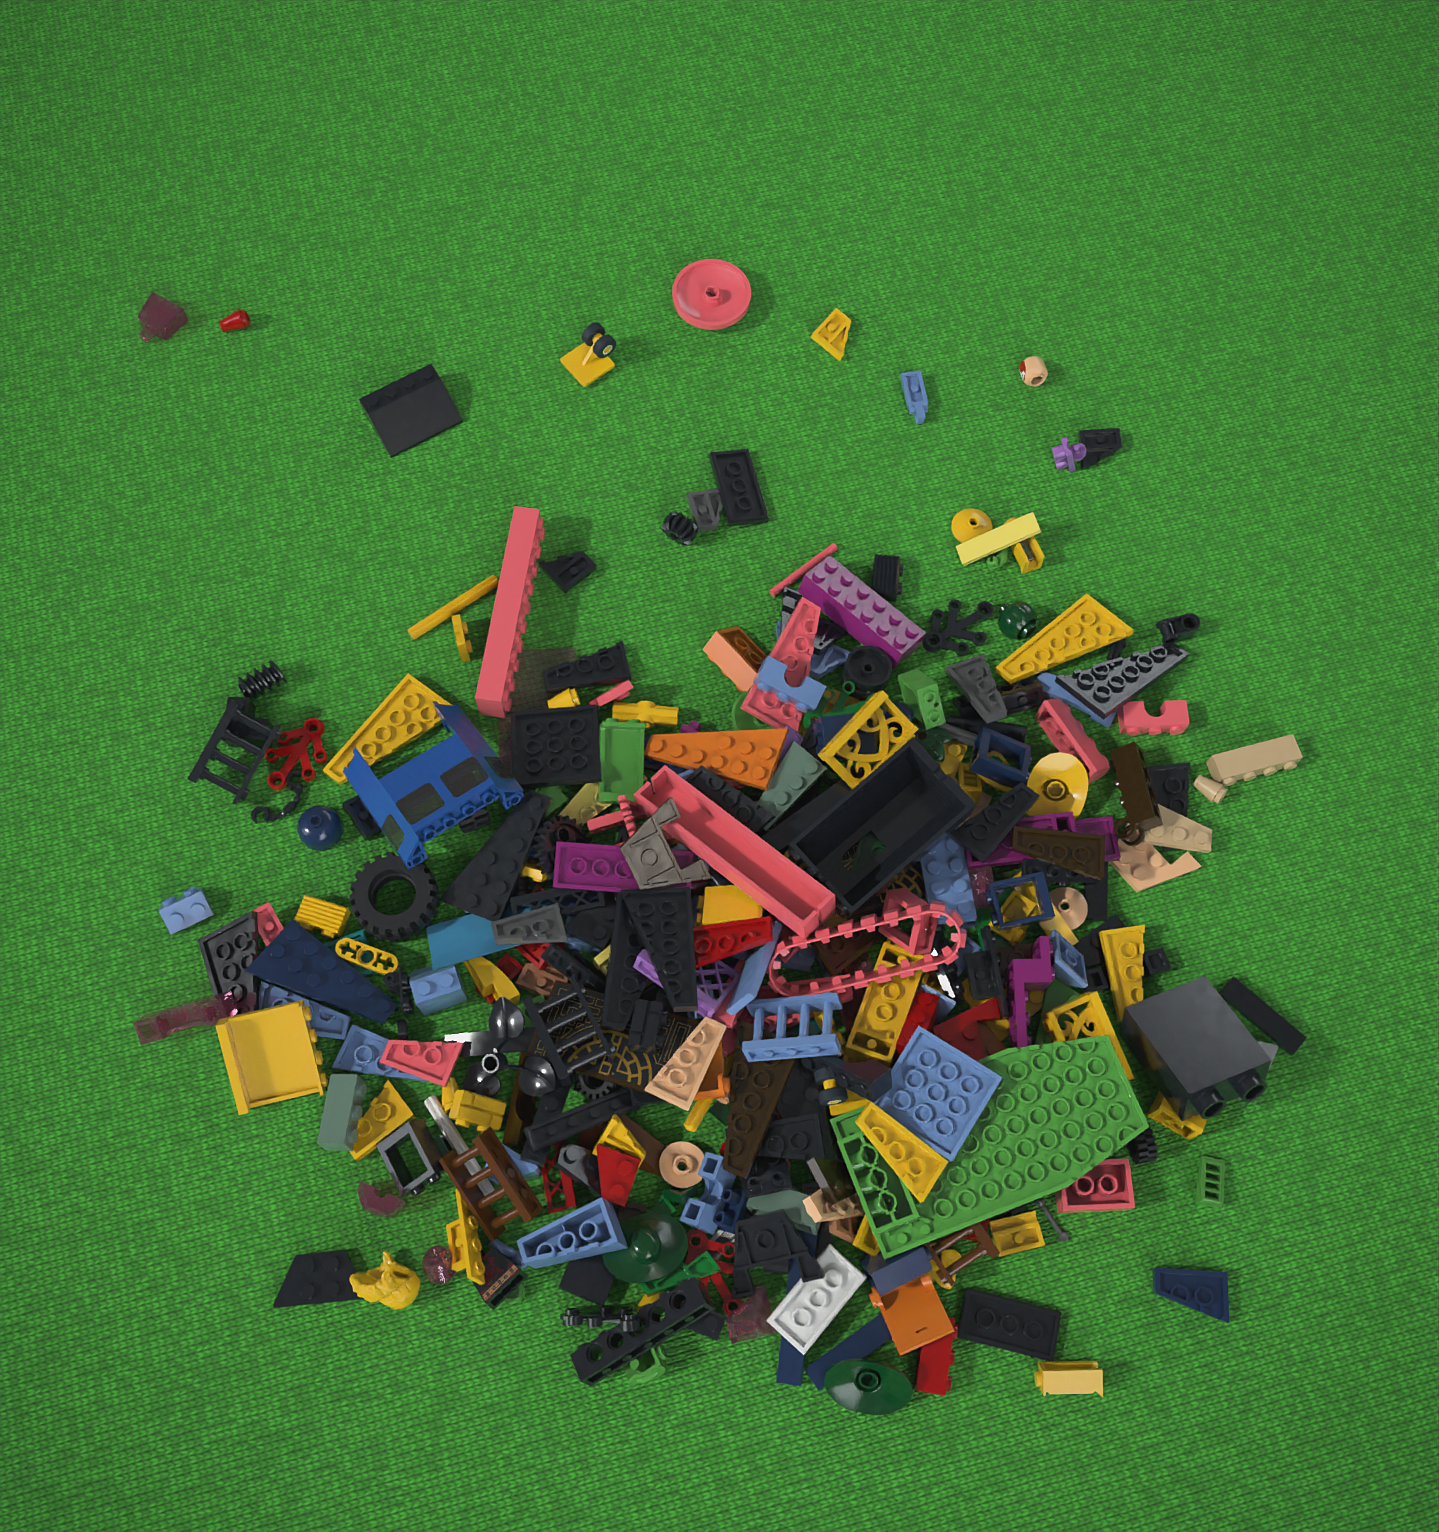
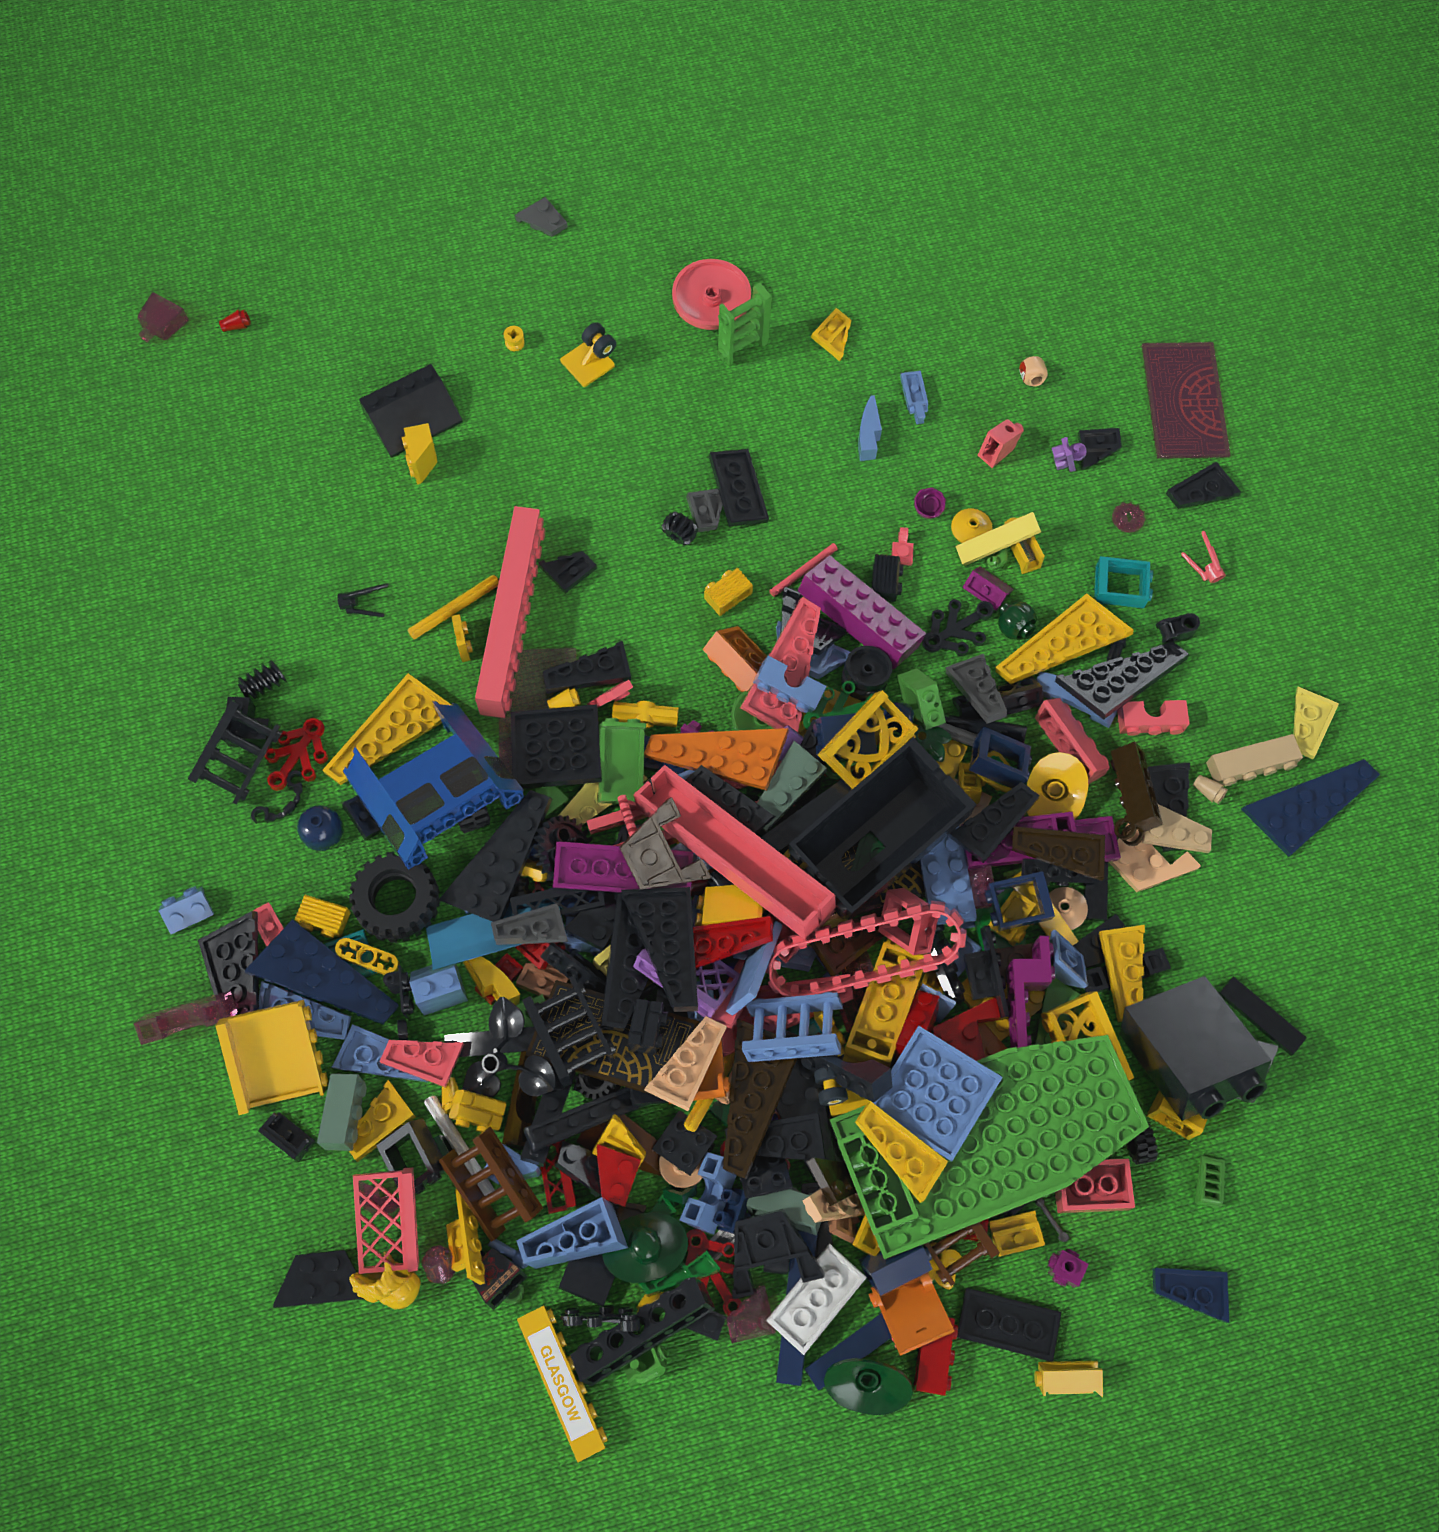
none -> black hinge [258,1112,316,1162]
none -> black plant [337,583,389,617]
none -> coral fence [353,1167,420,1274]
none -> yellow slope [402,423,438,484]
none -> yellow wheel [503,326,525,352]
none -> dark grey wing [515,197,568,237]
none -> brick [517,1306,608,1462]
none -> black hinge [652,1110,718,1176]
none -> yellow brick [704,568,753,616]
none -> bright green fence [717,282,772,366]
none -> medium blue slope [858,395,882,461]
none -> coral plate [891,527,913,566]
none -> magenta hair [914,487,946,519]
none -> magenta panel [962,566,1014,611]
none -> coral torso [978,419,1024,468]
none -> magenta brick [1047,1249,1089,1288]
none -> teal window [1094,556,1153,608]
none -> clear pink gear [1112,502,1146,533]
none -> clear pink piece [1142,342,1230,459]
none -> black wing [1166,462,1241,509]
none -> coral plant [1181,531,1226,583]
none -> dark blue wing [1241,759,1380,857]
none -> light yellow wing [1293,687,1339,759]

